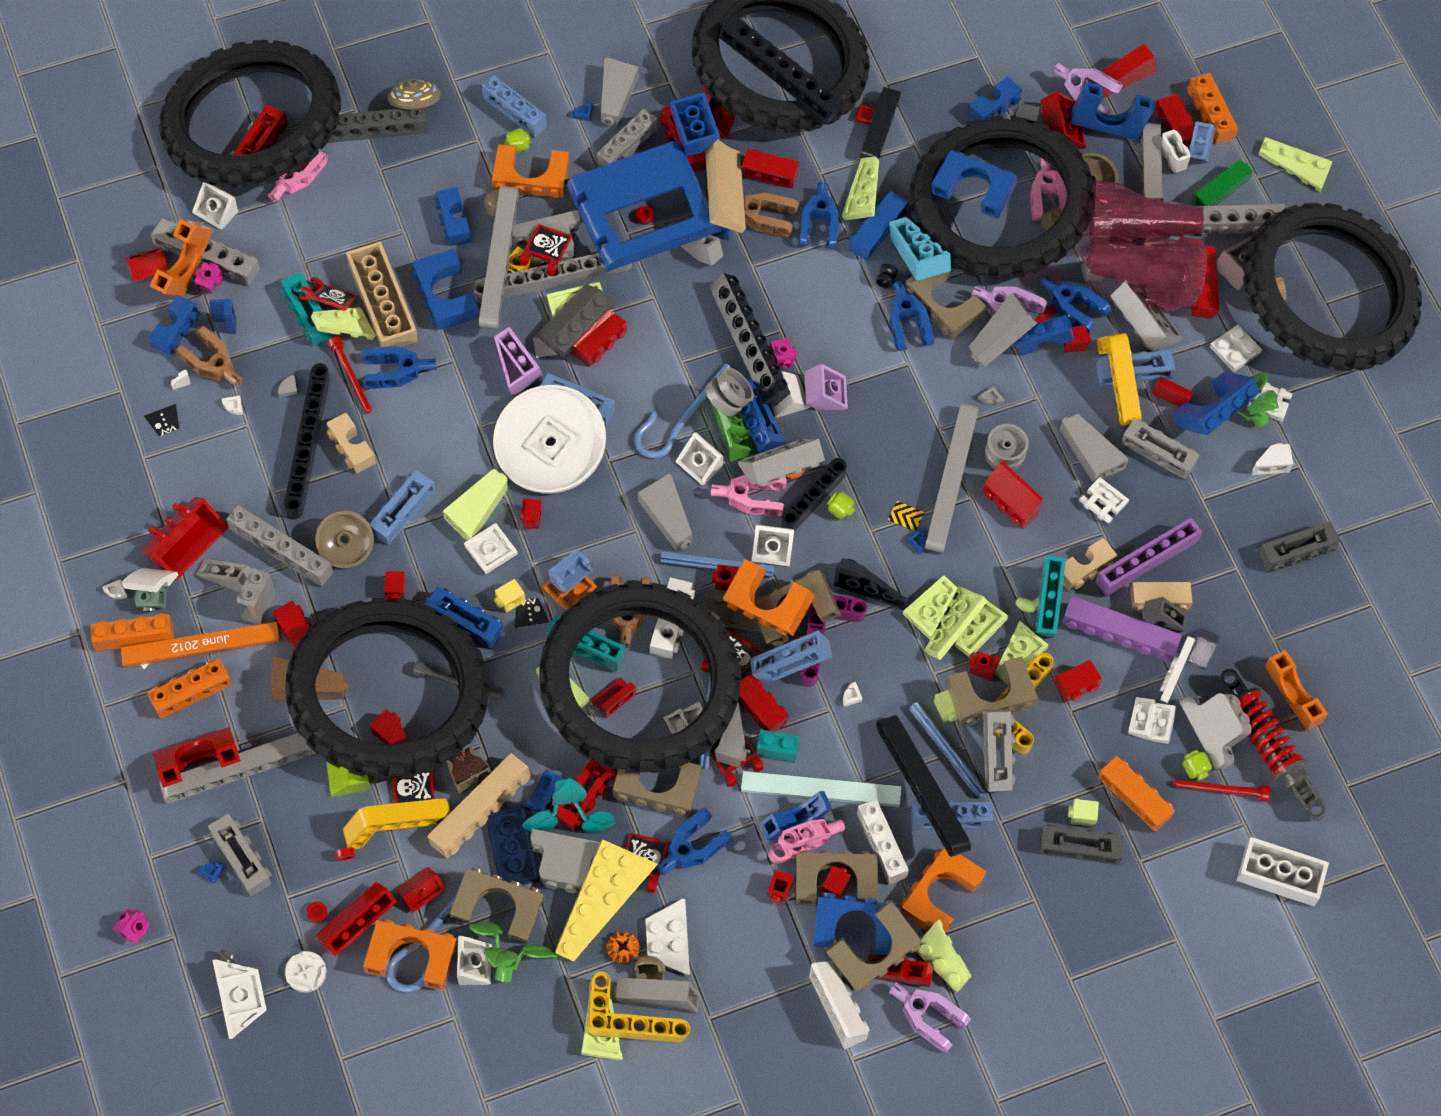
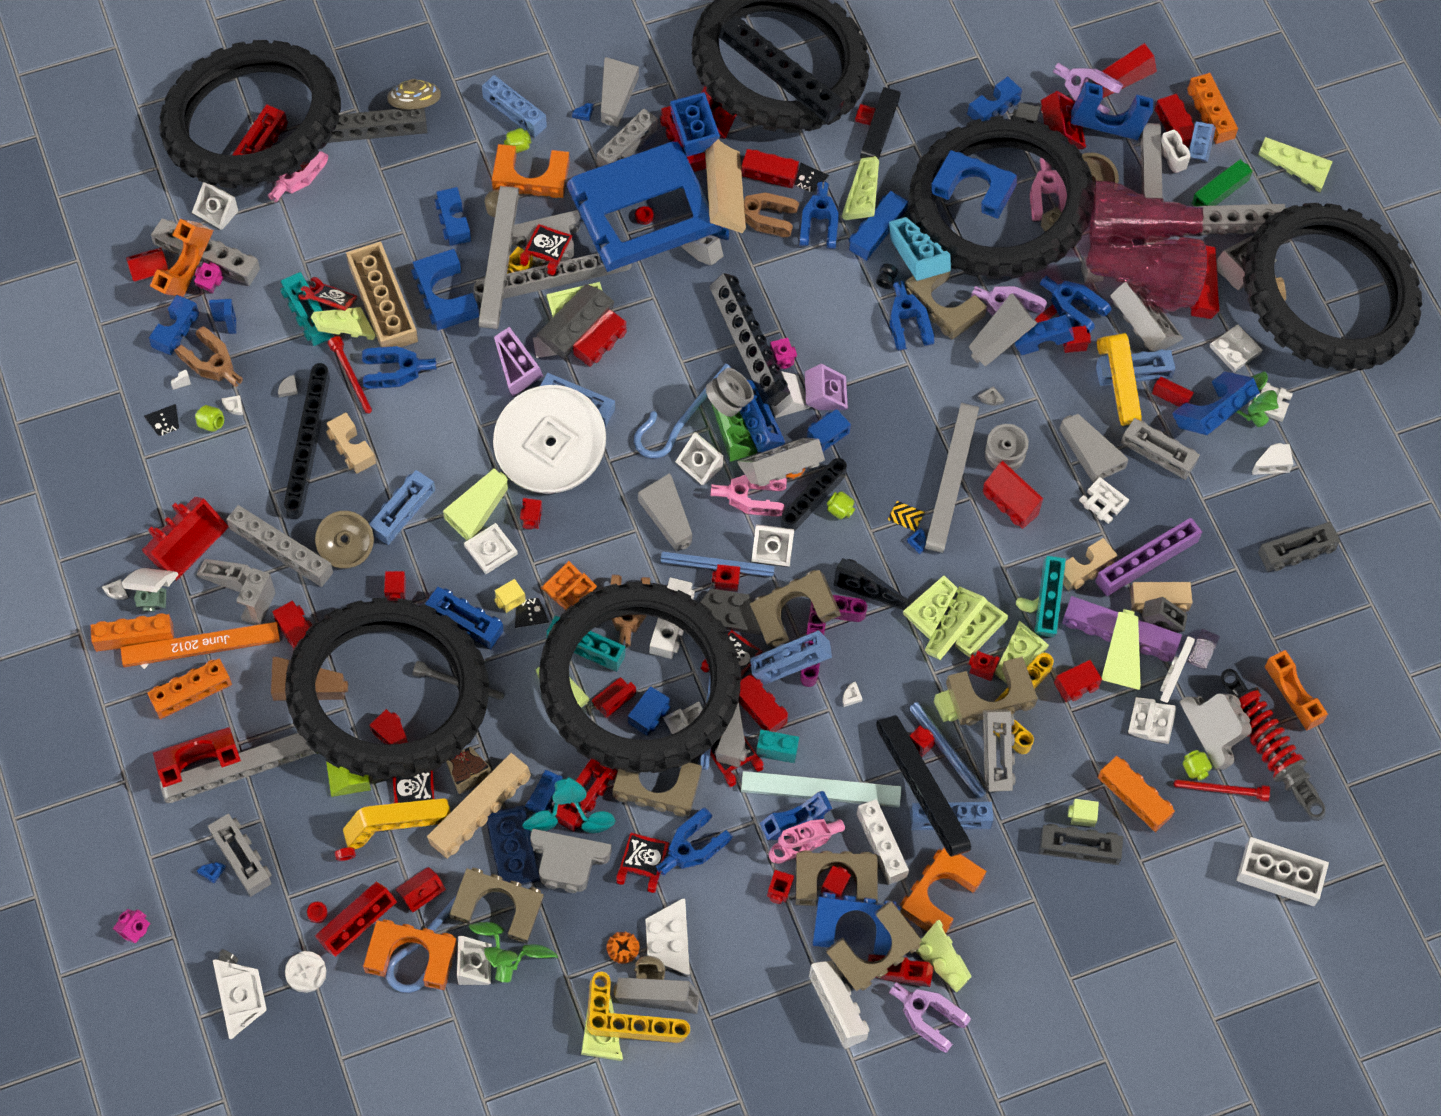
medium blue hinge [548,549,593,594] -> none
light yellow wing [554,840,657,961] -> none
orange arch [723,559,815,636] -> none
none -> lime head [195,405,224,432]
none -> blue brick [628,686,671,736]
none -> black sticker [794,163,830,192]
none -> blue brick [807,409,851,452]
none -> red brick [910,726,936,757]
none -> yellowish green slope [1102,609,1141,690]

